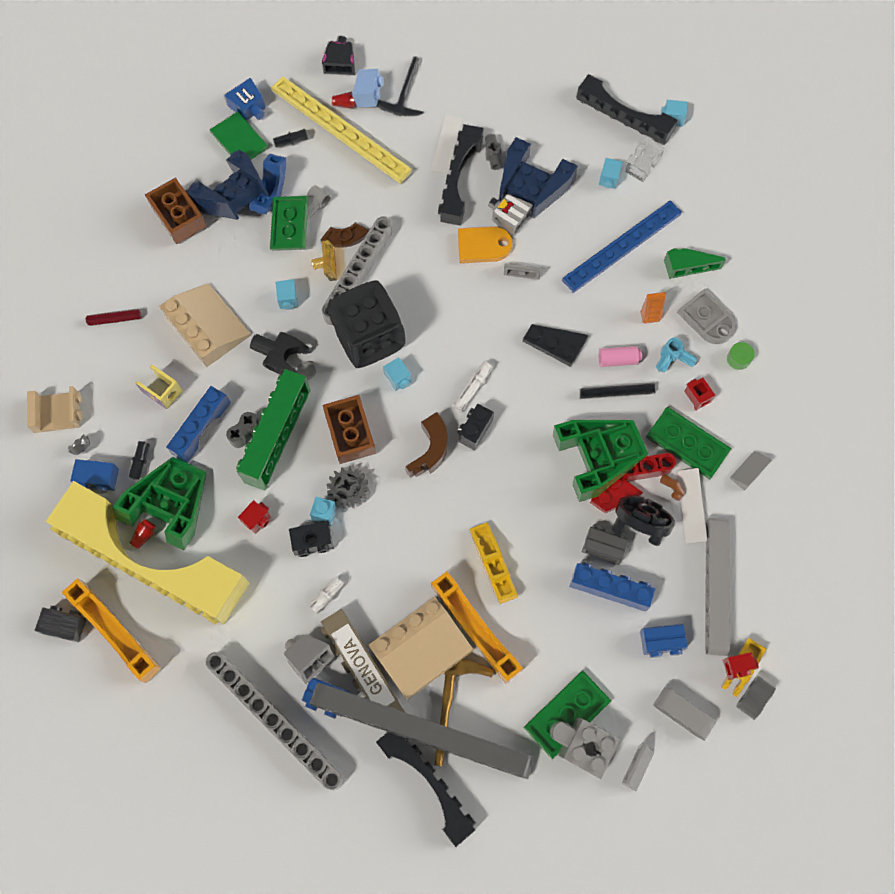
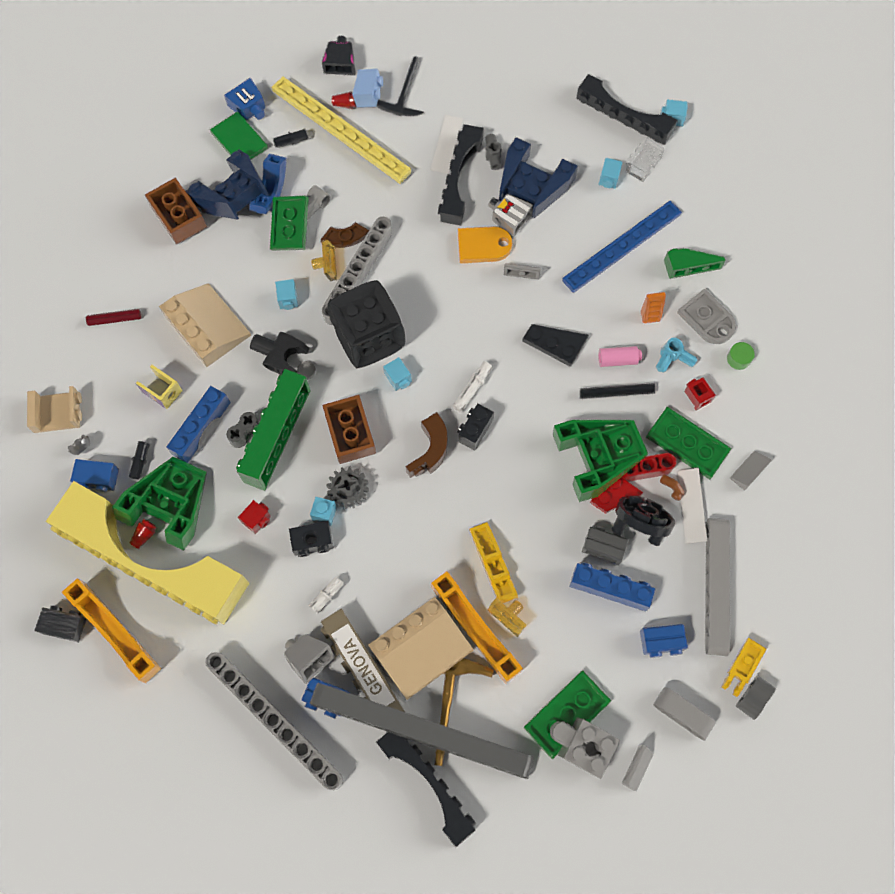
red brick [723,652,759,680] -> none
none -> clear yellow tile [487,598,527,637]

